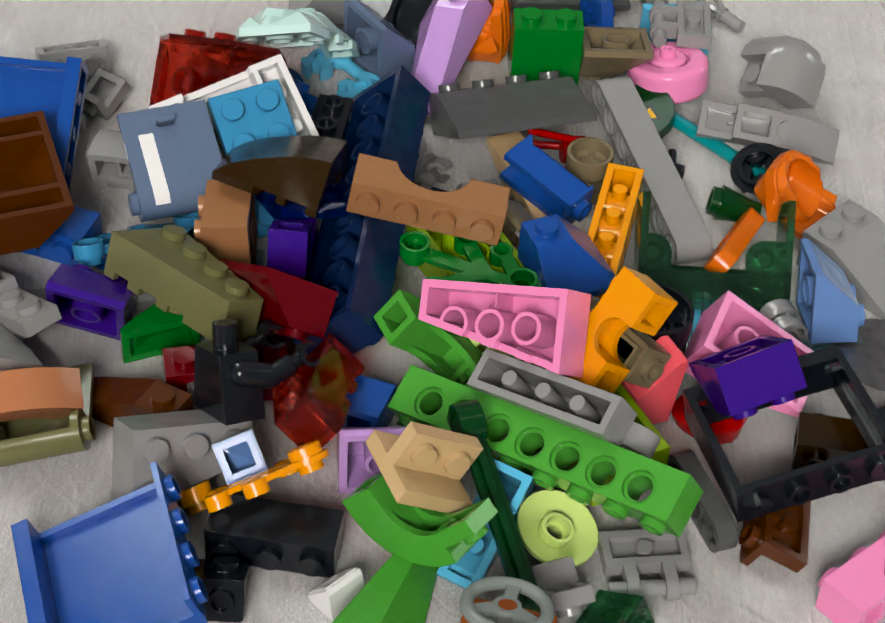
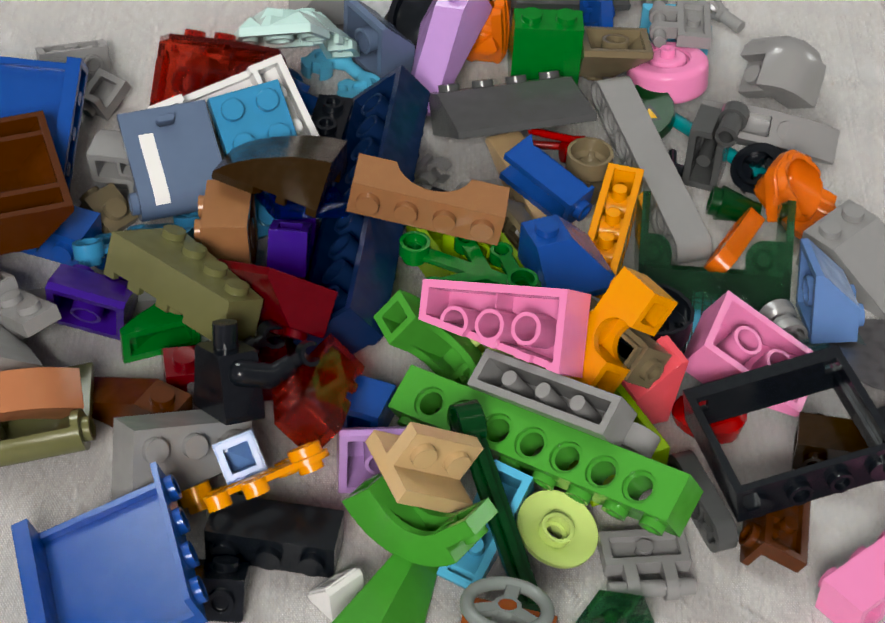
light grey bracket [531,556,596,618] -> none
dark purple slope [689,335,807,420] -> none
none -> dark tan bracket [79,183,139,234]
none -> dark grey hinge [682,101,750,192]

